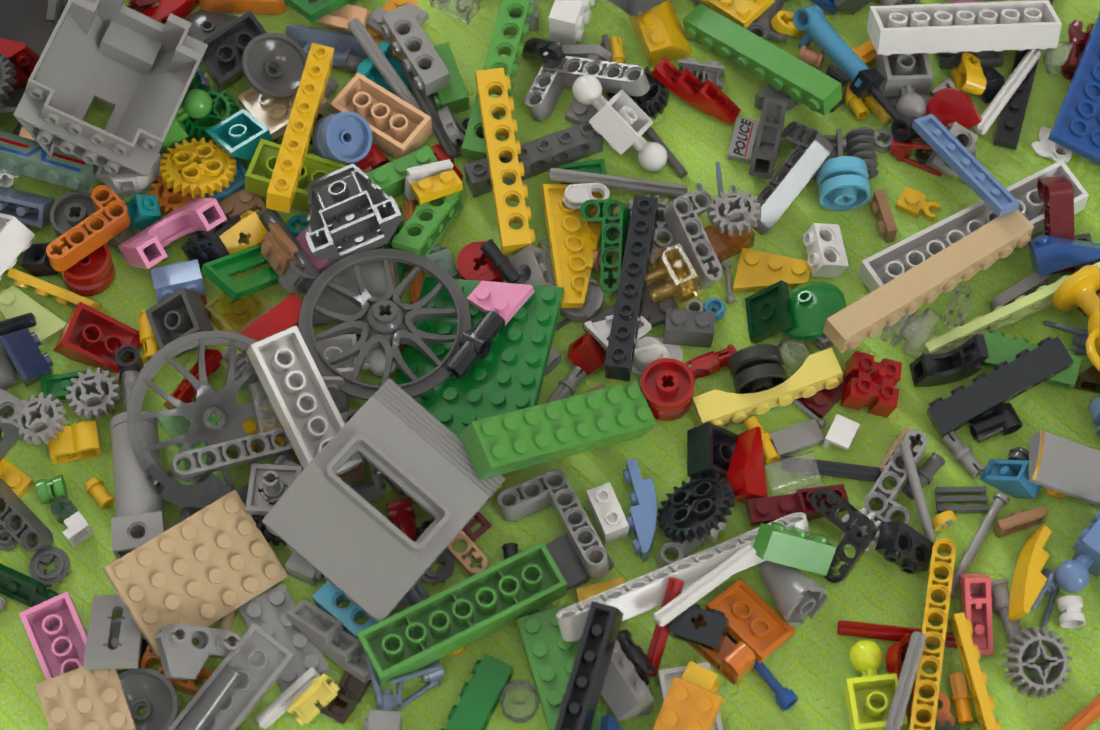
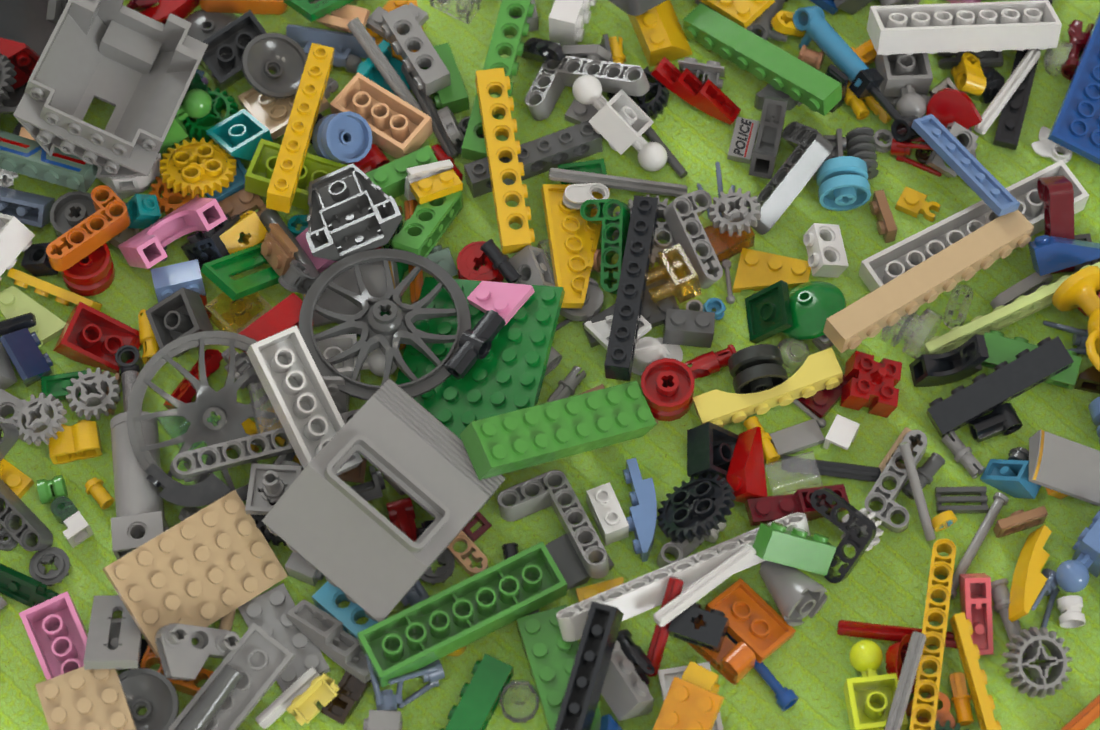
red panel [567,332,606,376] -> none
black brick [875,520,934,574] -> none

